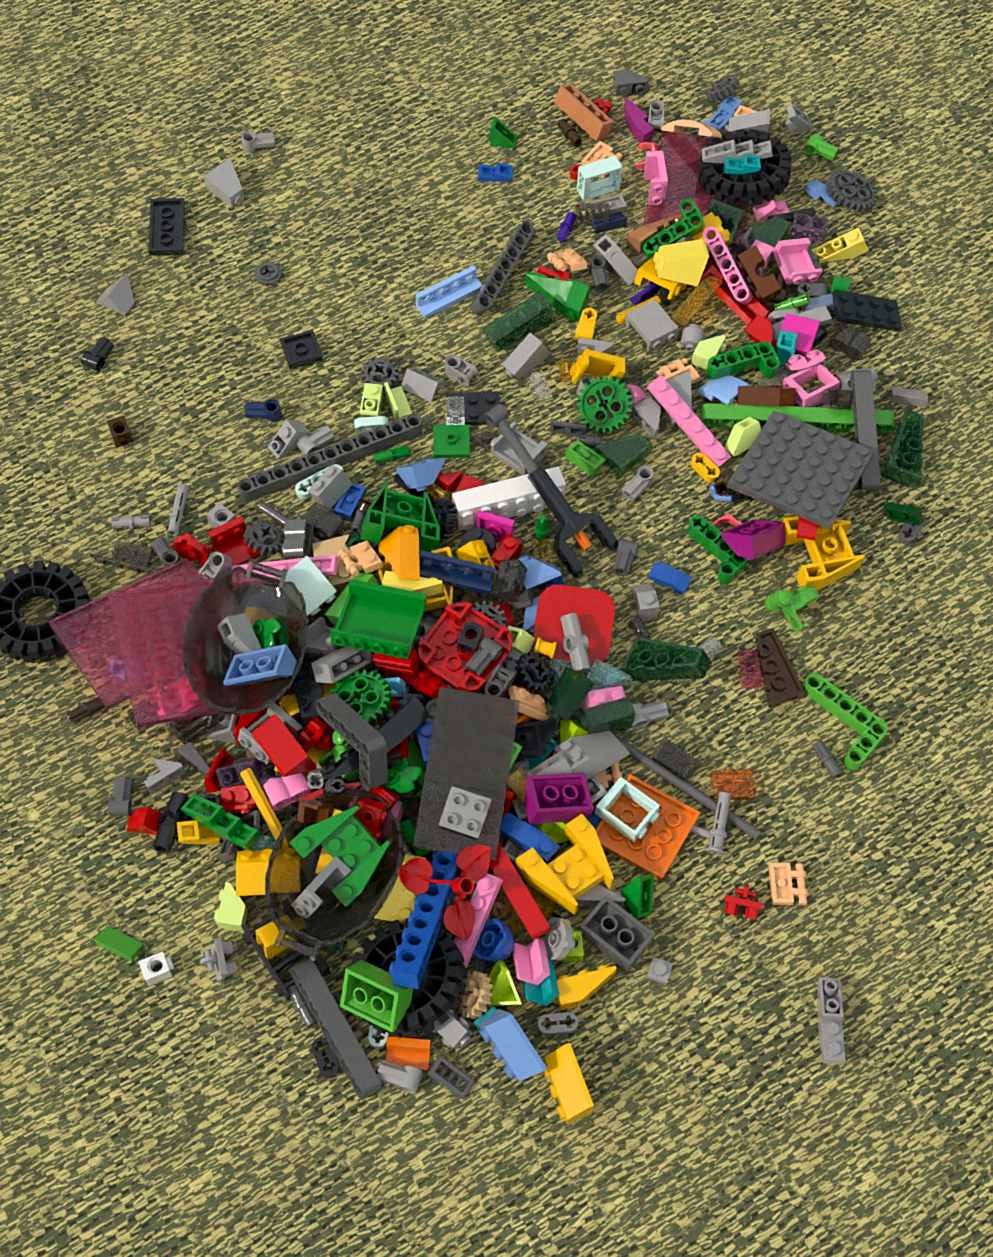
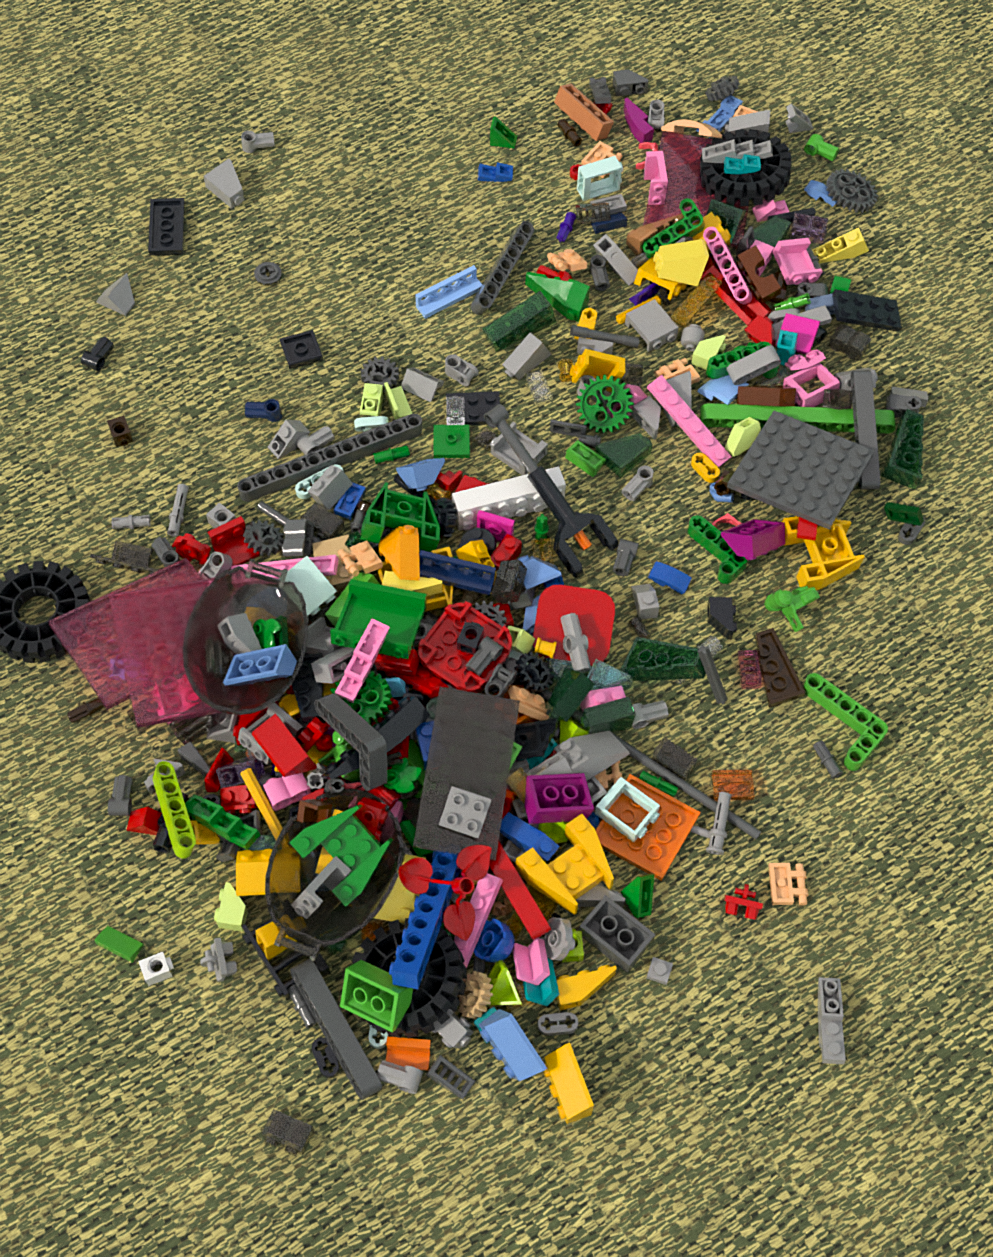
none -> lime beam [152,761,196,859]
none -> clear smoke brick [262,1109,315,1156]
none -> bright pink slope [335,619,390,703]
none -> clear orange plate [361,922,386,941]
none -> dark grey piece [570,325,639,348]
none -> dark grey plate [589,77,611,104]
none -> green axle [639,770,678,797]
none -> dark grey axle [698,646,728,705]
none -> black slope [707,597,737,640]
none -> light grey beam [726,345,781,385]
none -> dark grey piece [886,394,922,419]

